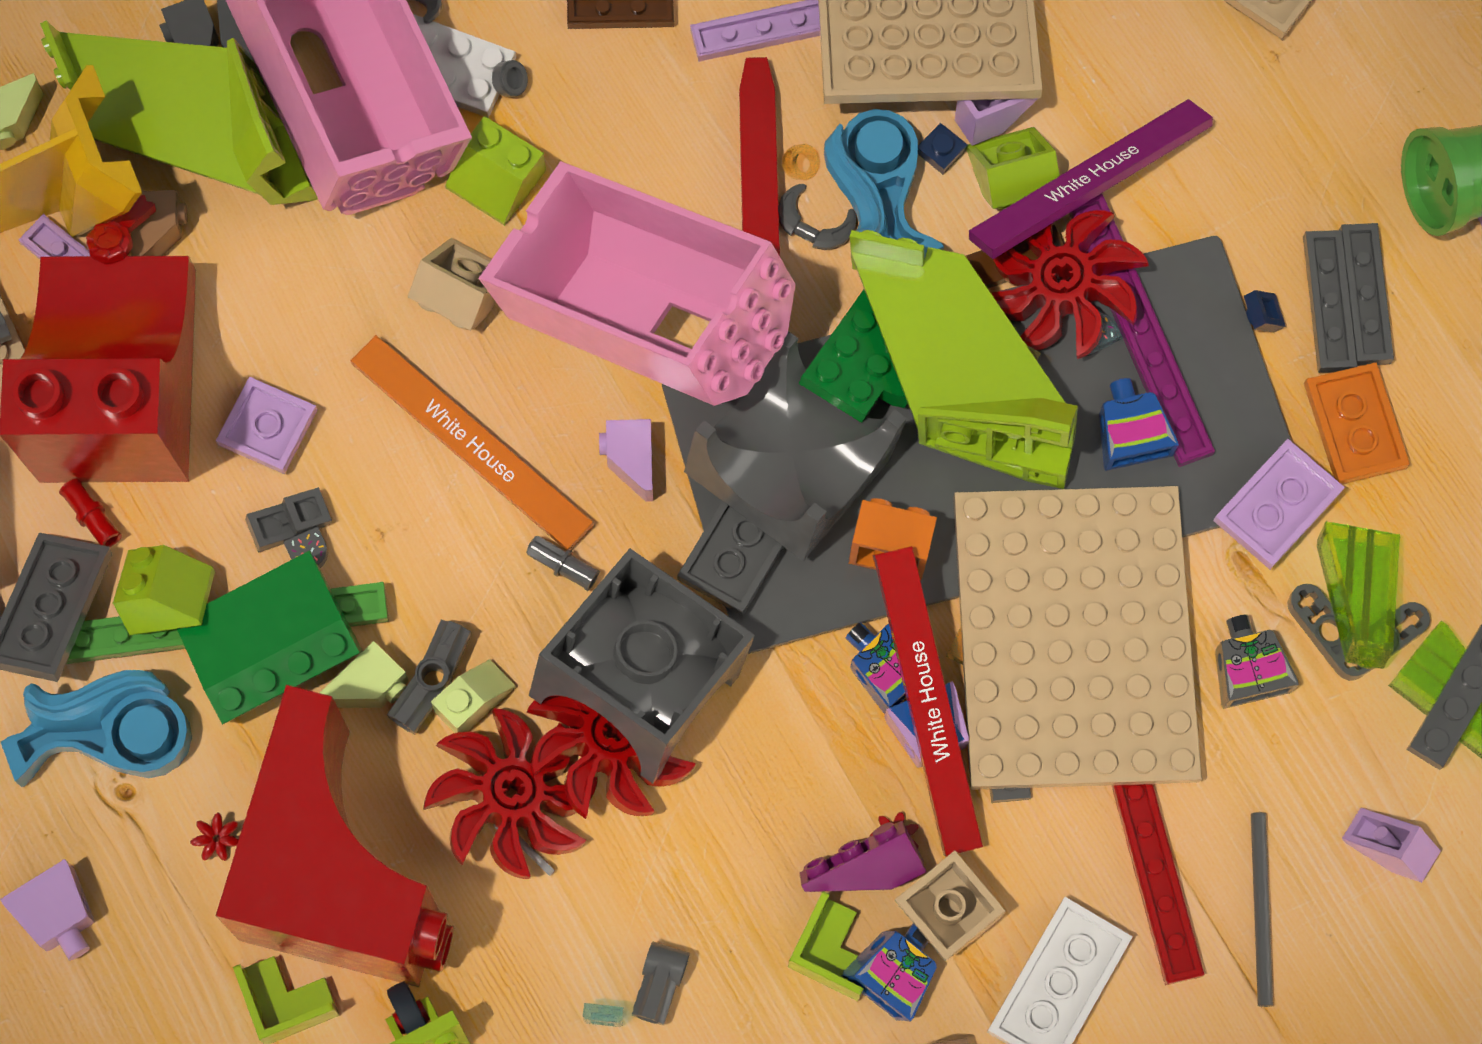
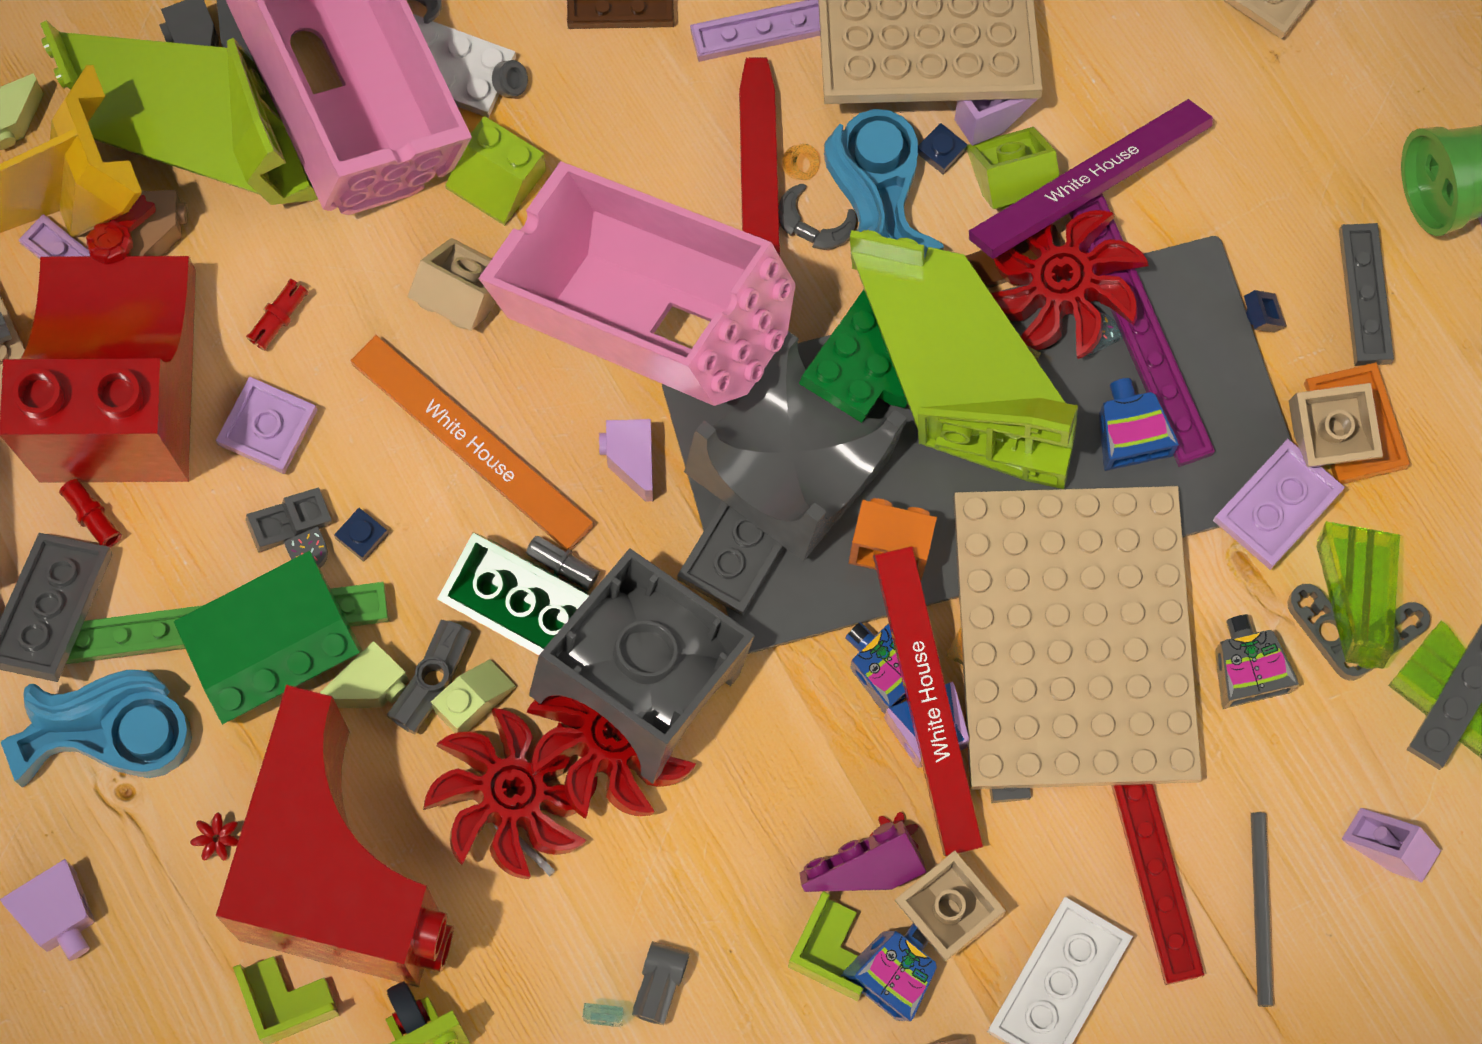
lime slope [113,545,215,635] -> none
dark grey plate [1303,230,1357,373] -> none
none -> red pin [246,279,309,351]
none -> dark blue plate [334,508,388,562]
none -> slope [437,532,590,655]
none -> tan slope [1289,383,1383,468]

